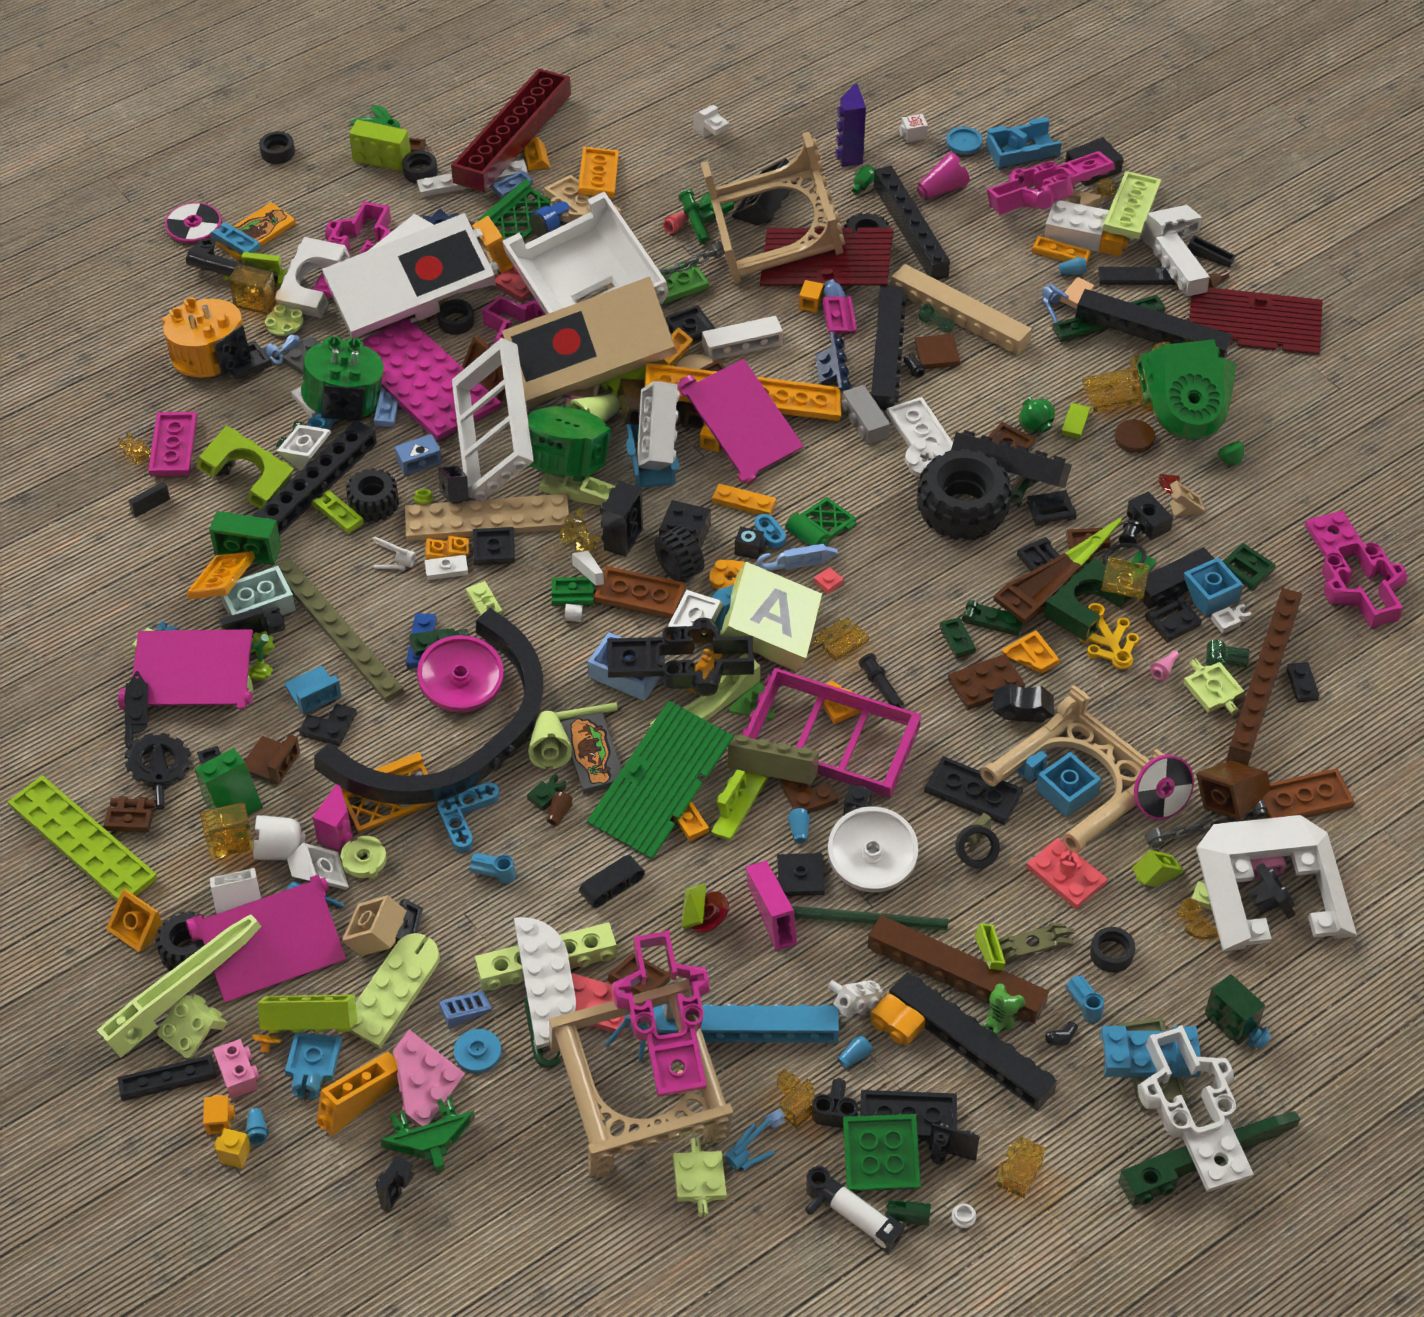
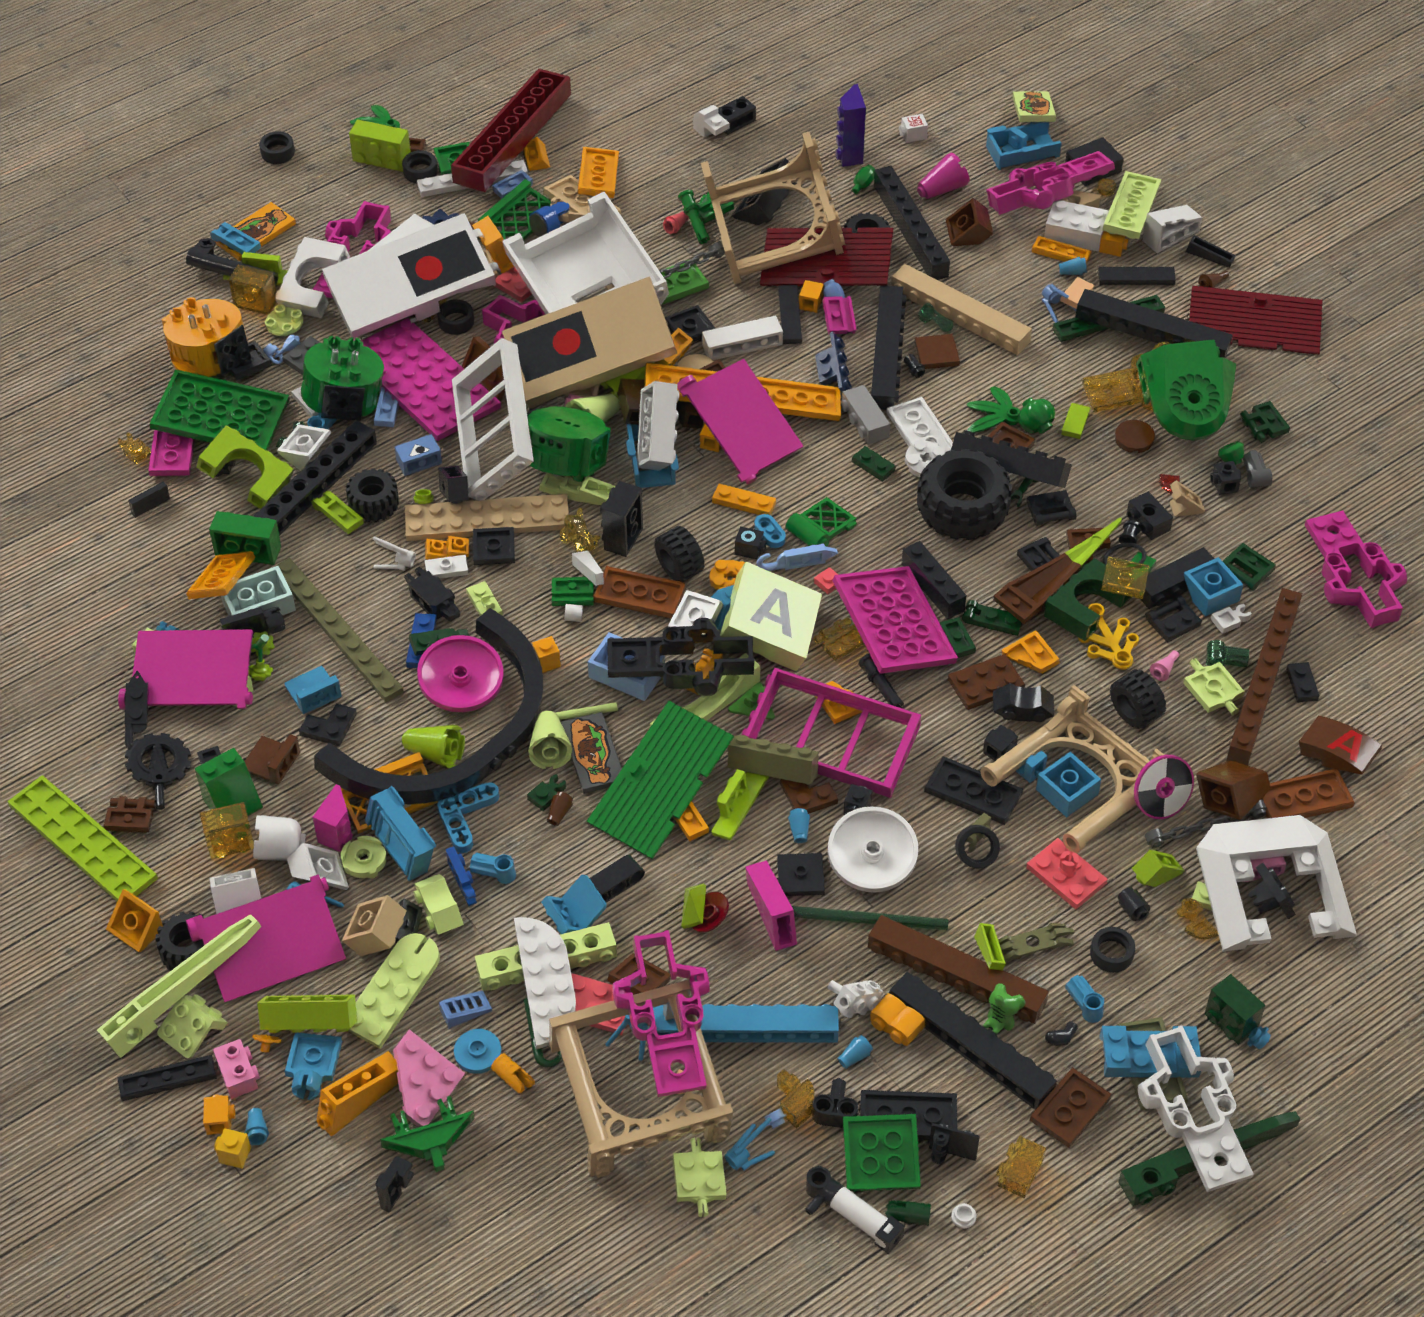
piece [165,202,221,243] -> none
black brick [659,500,711,548] -> none
dark azure piece [946,127,983,155] -> none
white brick [1153,233,1210,297] -> none
none -> green plate [150,369,289,451]
none -> dark azure piece [365,786,436,881]
none -> lime cone [402,725,465,769]
none -> black hinge [404,567,460,622]
none -> yellowish green brick [413,874,464,935]
none -> green plate [434,142,470,175]
none -> blue plate [445,846,477,906]
none -> light orange hinge [491,1053,536,1094]
none -> light orange brick [532,636,561,673]
none -> dark azure bracket [541,874,607,934]
none -> black brick [718,96,756,135]
none -> black tile [778,285,802,344]
none -> dark pink plate [833,566,958,674]
none -> dark green plate [852,446,896,482]
none -> black brick [901,541,967,620]
none -> reddish brown slope [945,198,993,246]
none -> green plant [967,387,1021,433]
none -> black brick [983,725,1018,761]
none -> tile [1013,91,1056,122]
none -> reddish brown plate [1030,1067,1112,1148]
none -> black tyre [1110,669,1166,729]
none -> black brick [1118,887,1150,921]
none -> black brick [1210,461,1241,495]
none -> dark green plate [1240,401,1290,443]
none -> dark grey piece [1243,450,1272,488]
none -> reddish brown slope [1299,715,1382,775]

